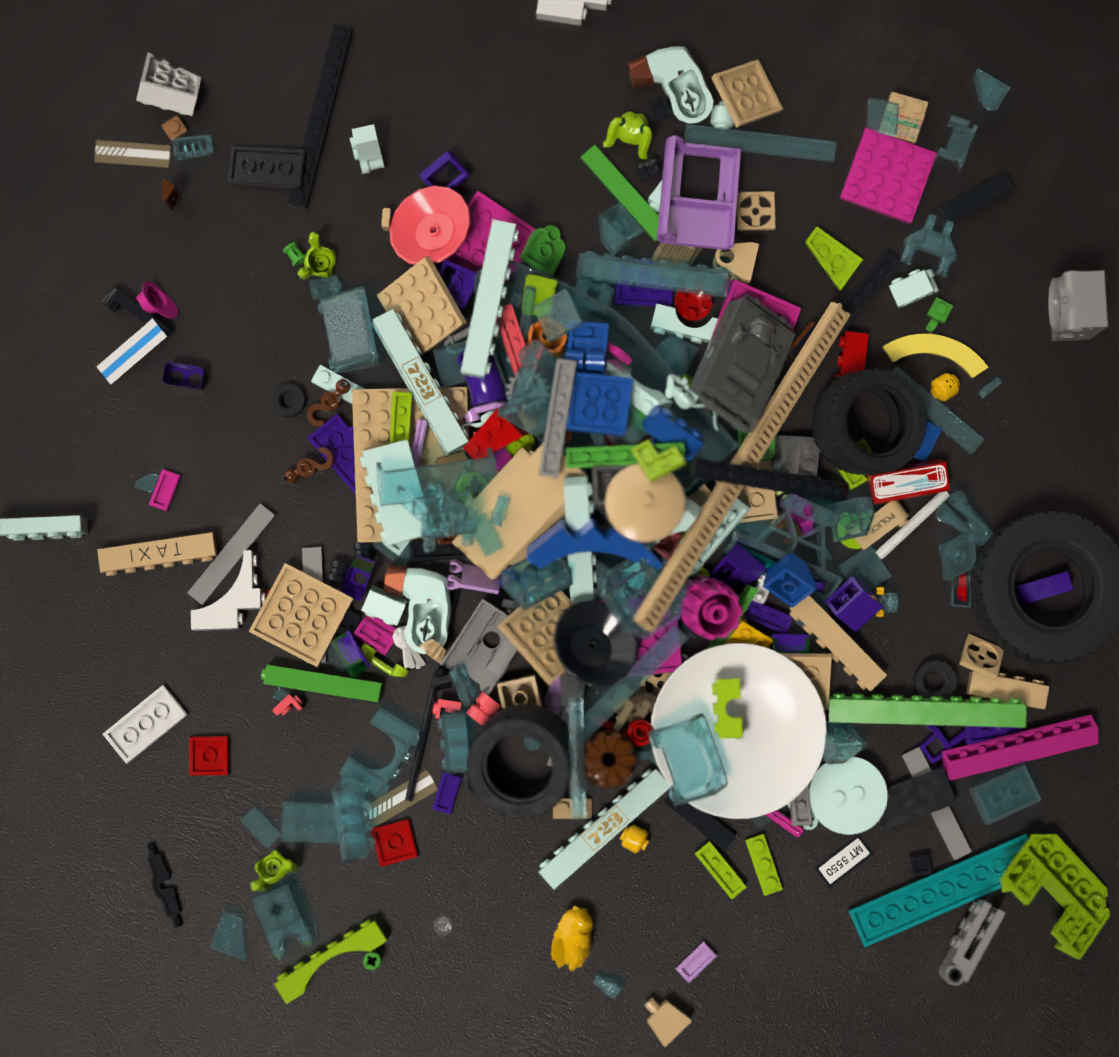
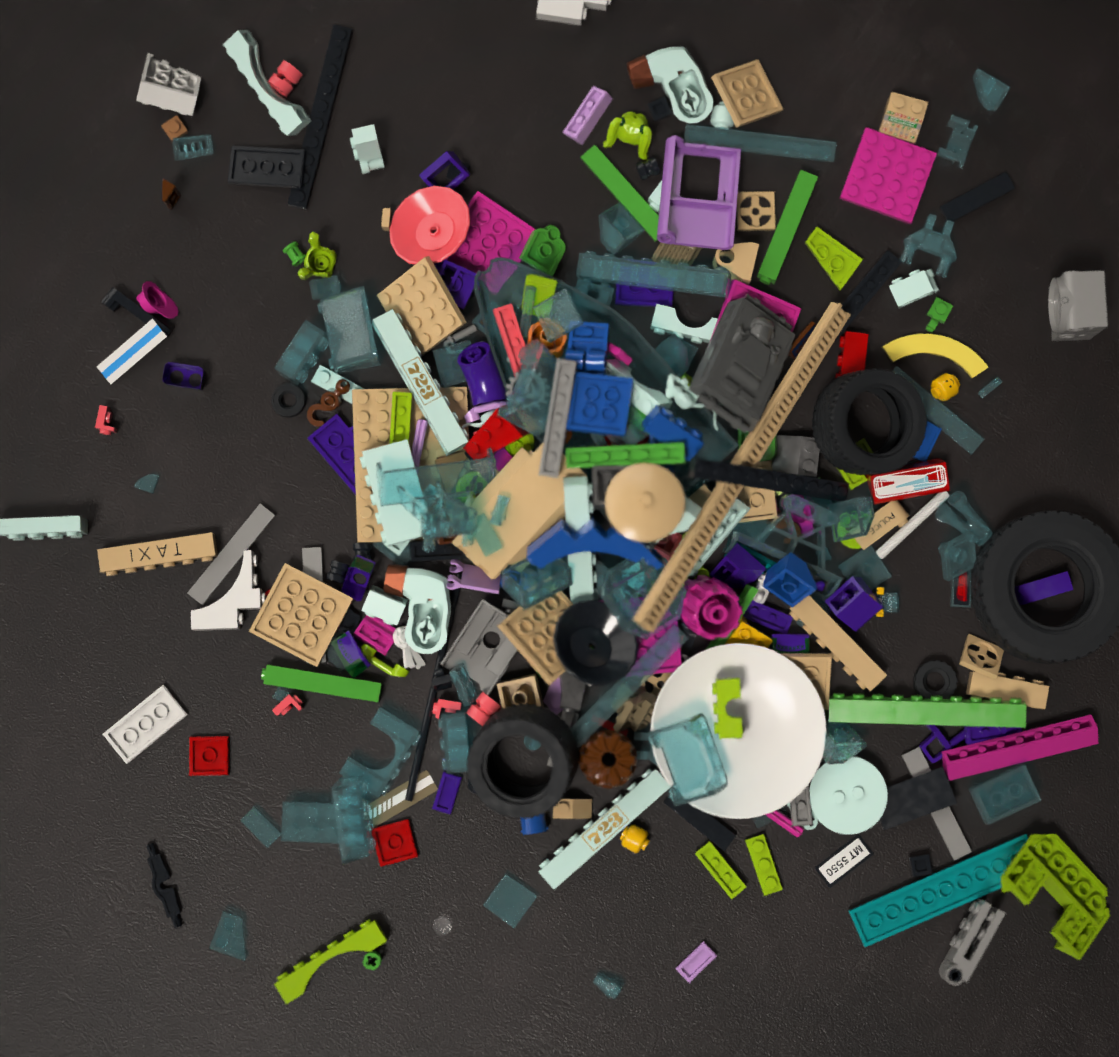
dark tan sticker [94,140,170,168] -> none
dark pink tile [149,469,181,512] -> none
lime hair [250,849,299,892] -> none
clear light blue brick [251,883,313,961] -> none
reddish brown piece [283,447,335,484] -> none
tan piece [420,639,446,664] -> none
light aqua brick [461,219,519,379] -> none
yellow head [551,906,593,971] -> none
clear light blue tile [568,698,586,818] -> none
red cone [627,719,654,746] -> none
lime tile [631,440,686,483] -> none
tan torso [644,997,692,1047] -> none
red dish [674,283,712,321] -> none
clear light blue piece [867,98,899,136] -> none
none -> coral bracket [95,405,117,436]
none -> light aqua arch [223,30,311,136]
none -> coral wheel [267,61,303,97]
none -> clear light blue brick [274,320,329,386]
none -> clear light blue tile [483,874,537,928]
none -> blue piece [520,814,548,835]
none -> lavender slope [563,86,612,144]
none -> bright green brick [757,170,818,285]

